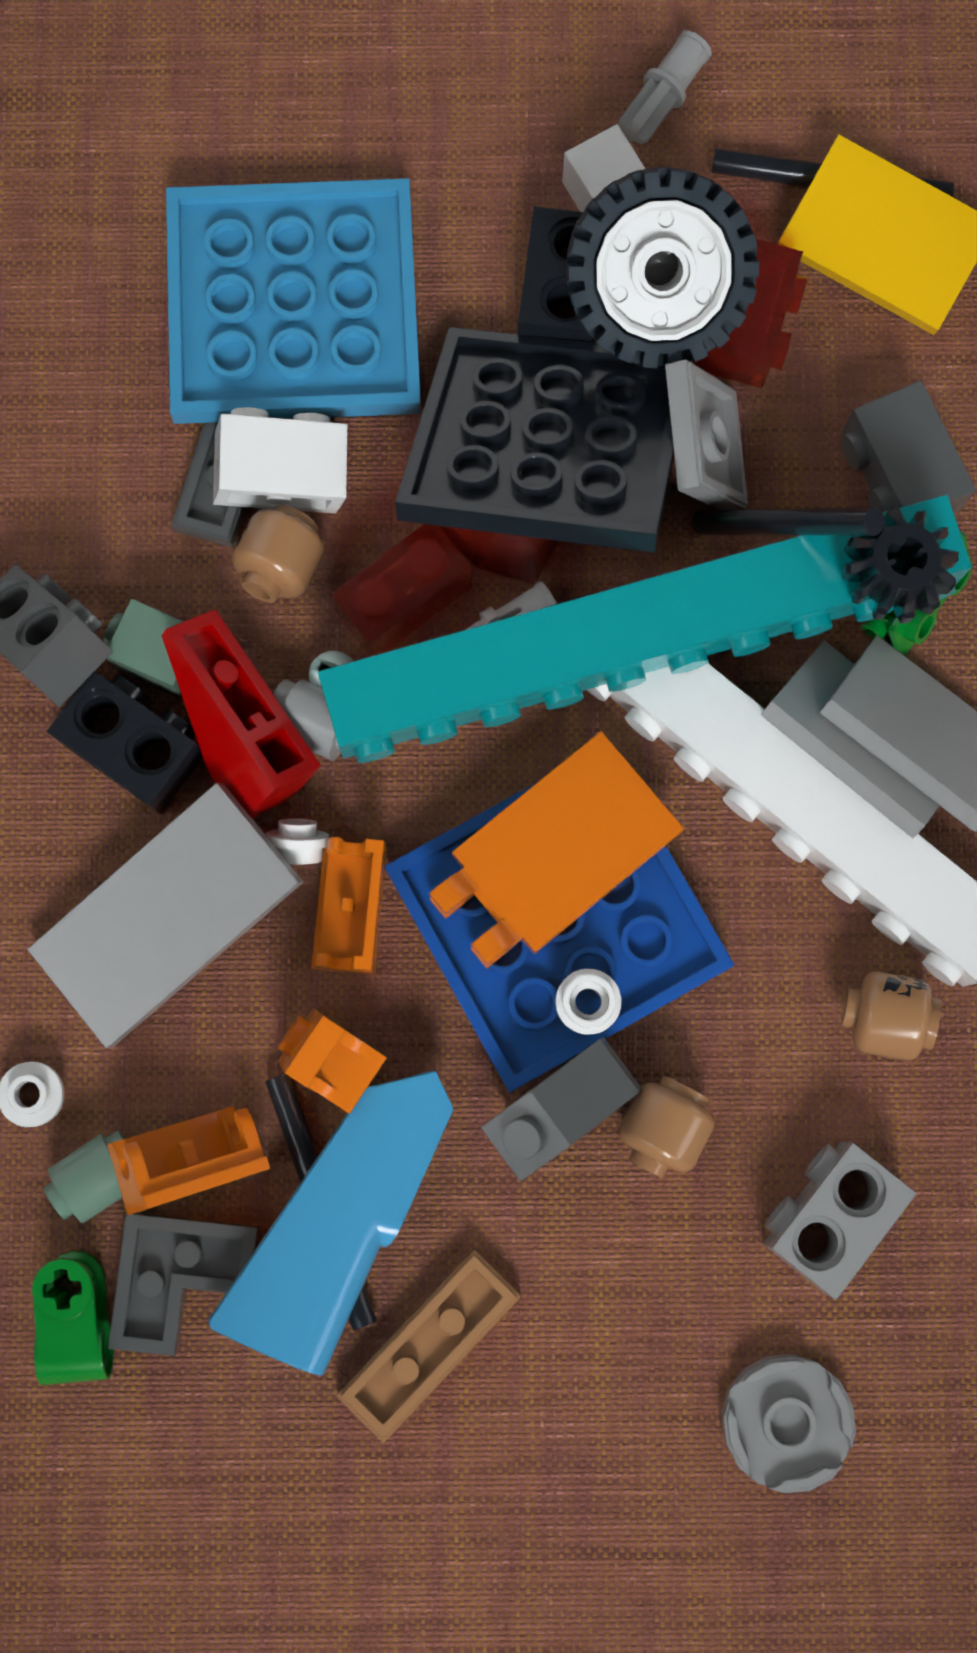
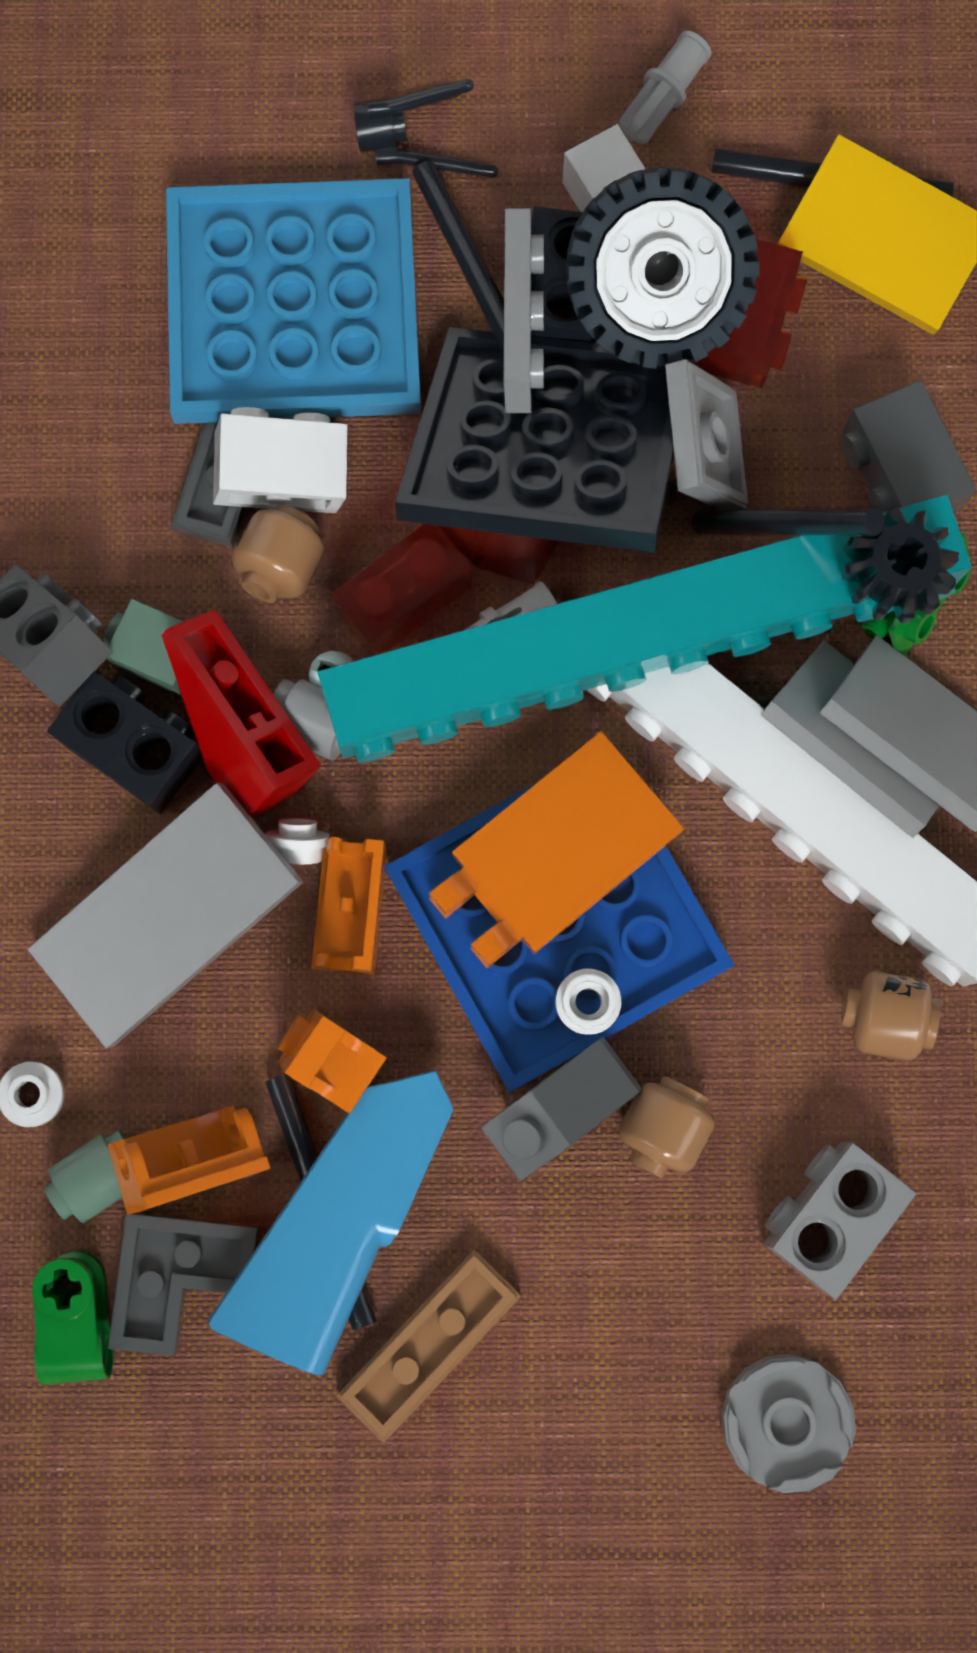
none -> black plant [354,79,498,178]
none -> black bar [413,161,504,353]
none -> light grey plate [504,208,544,413]

